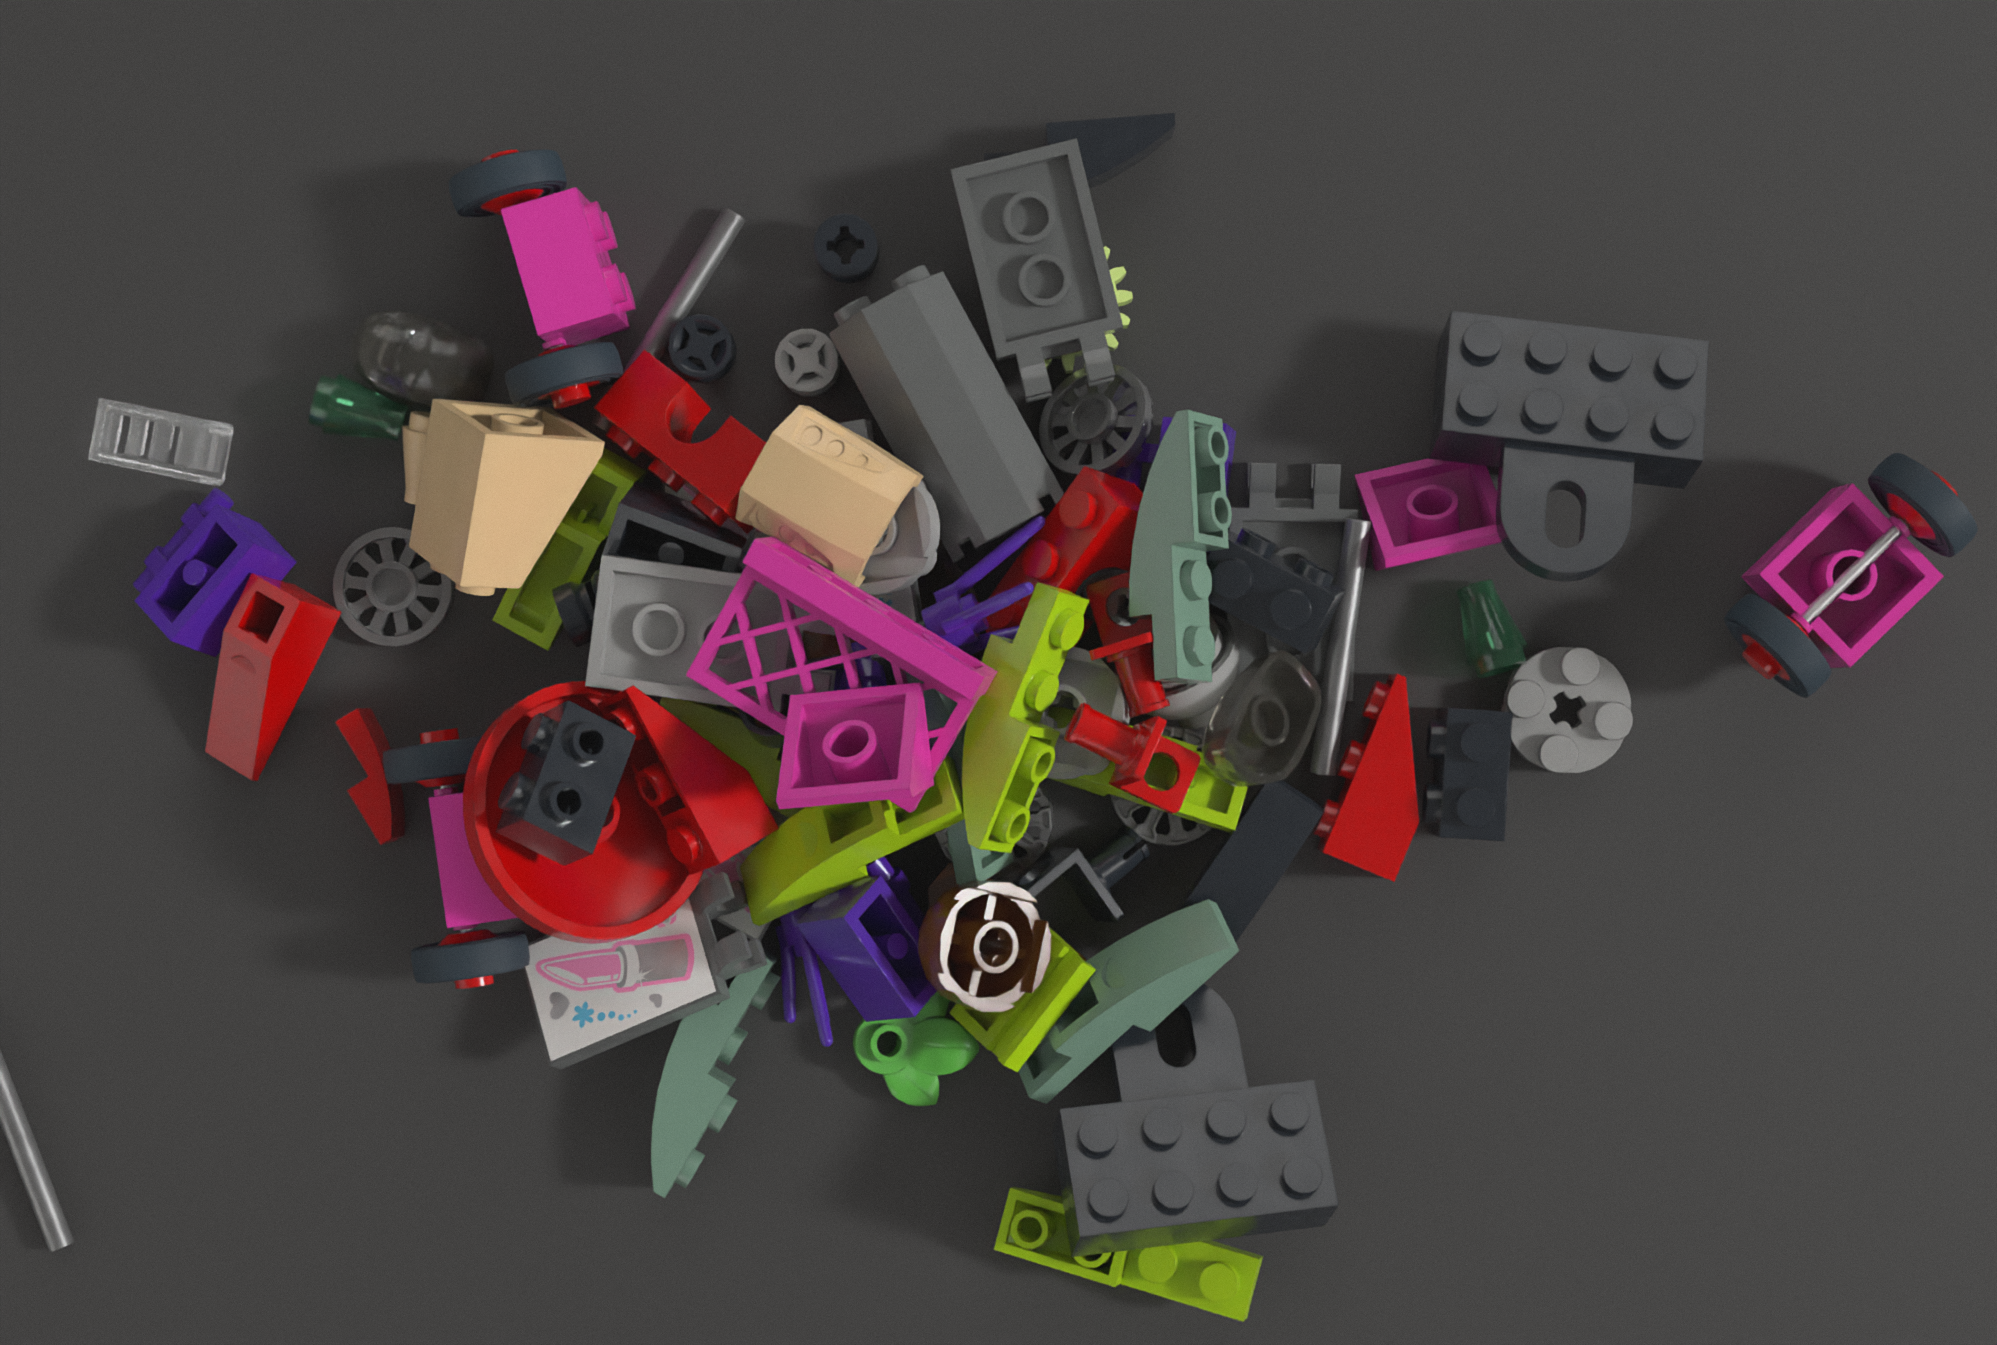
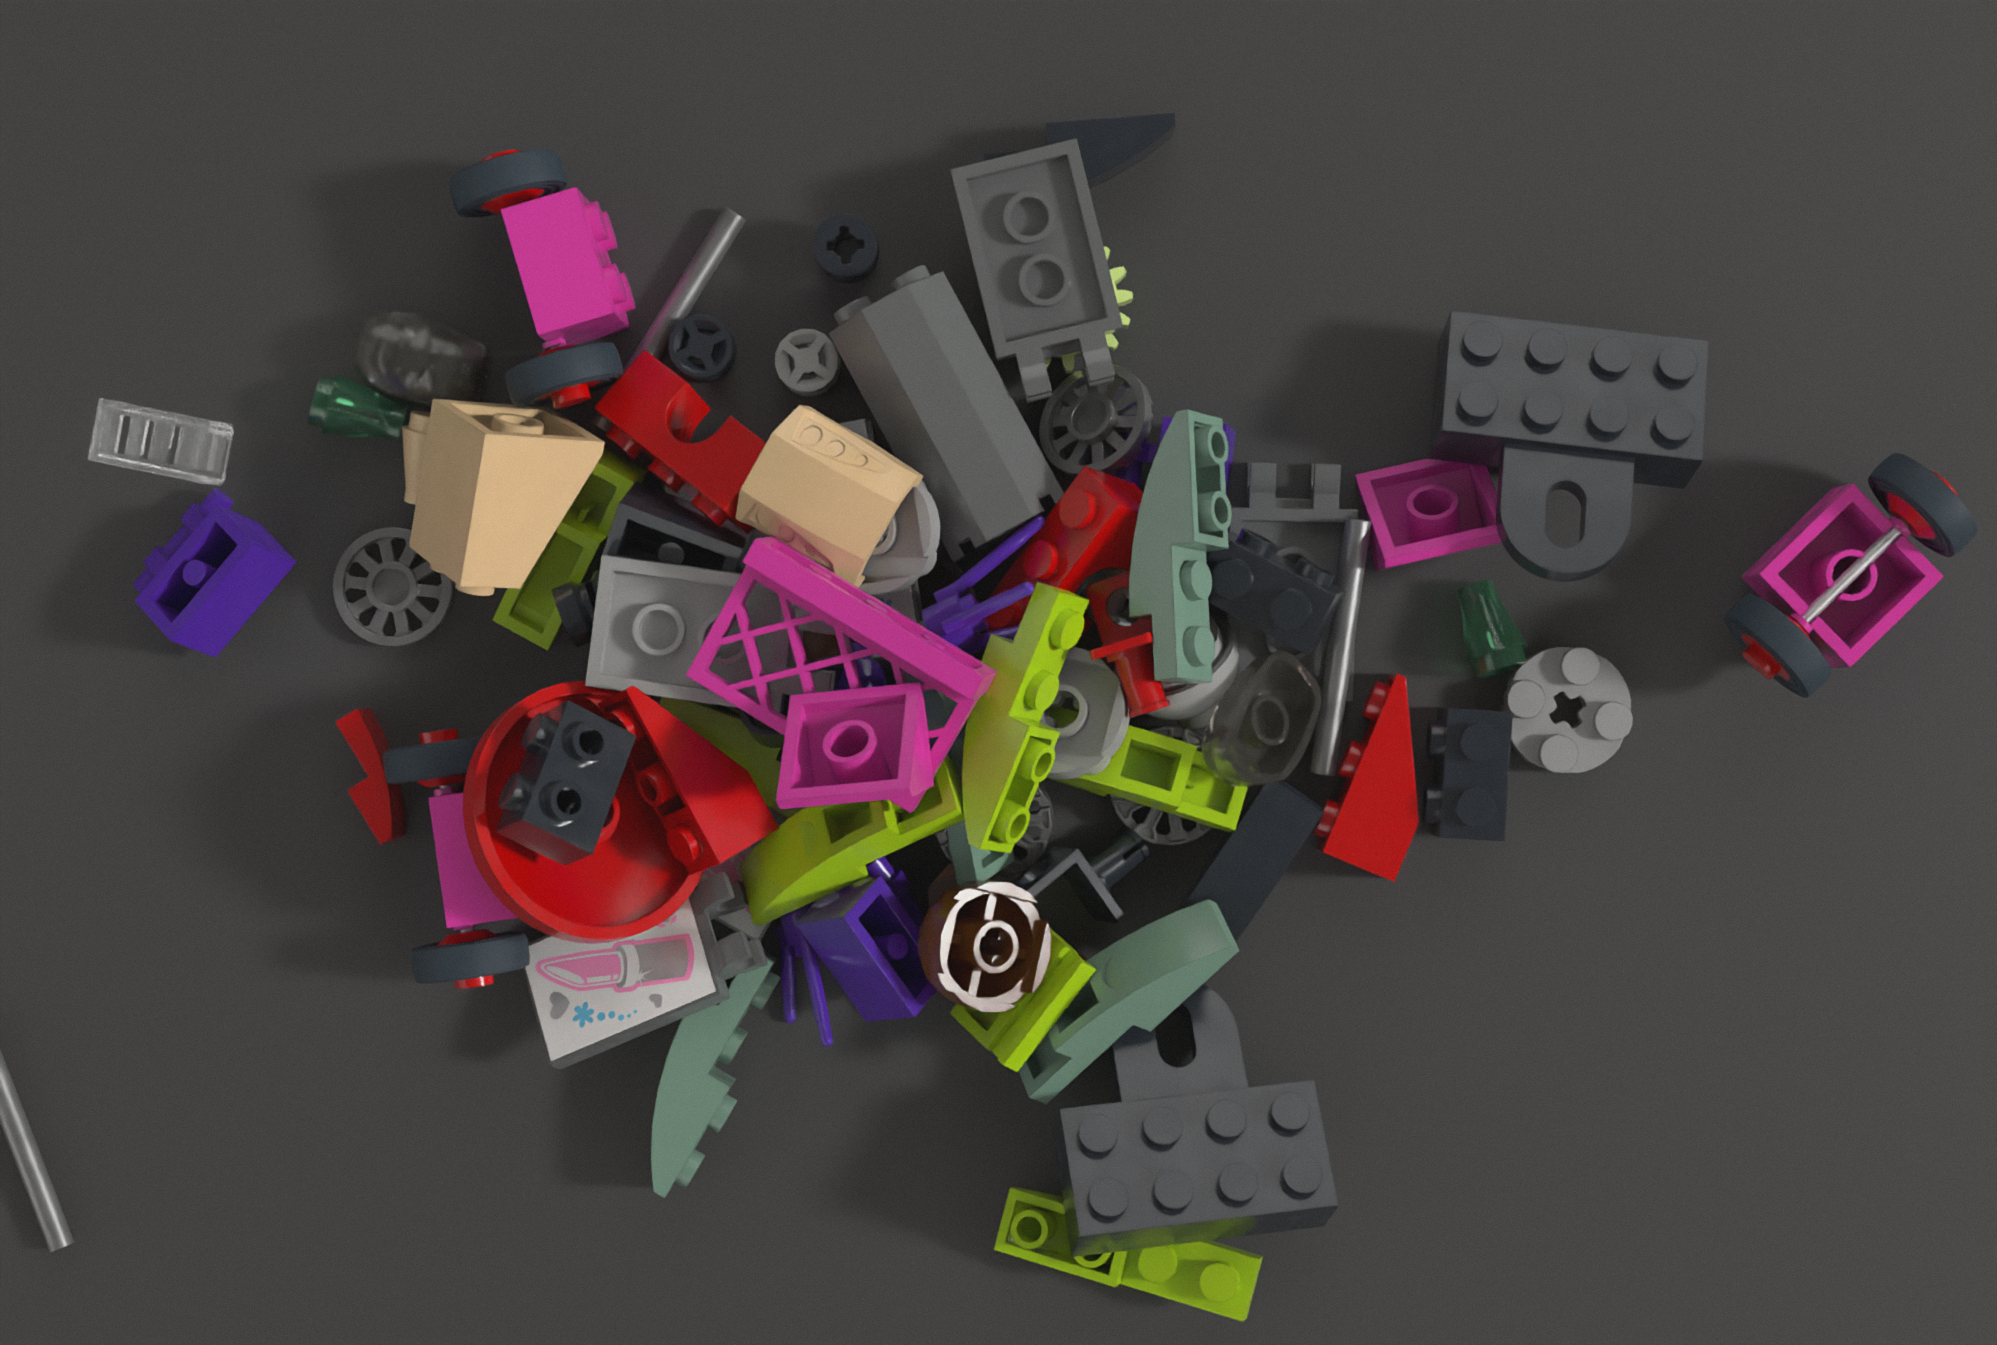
red slope [205,573,342,781] -> none
bright green plate [853,991,980,1106] -> none
red bracket [1064,702,1201,814] -> none

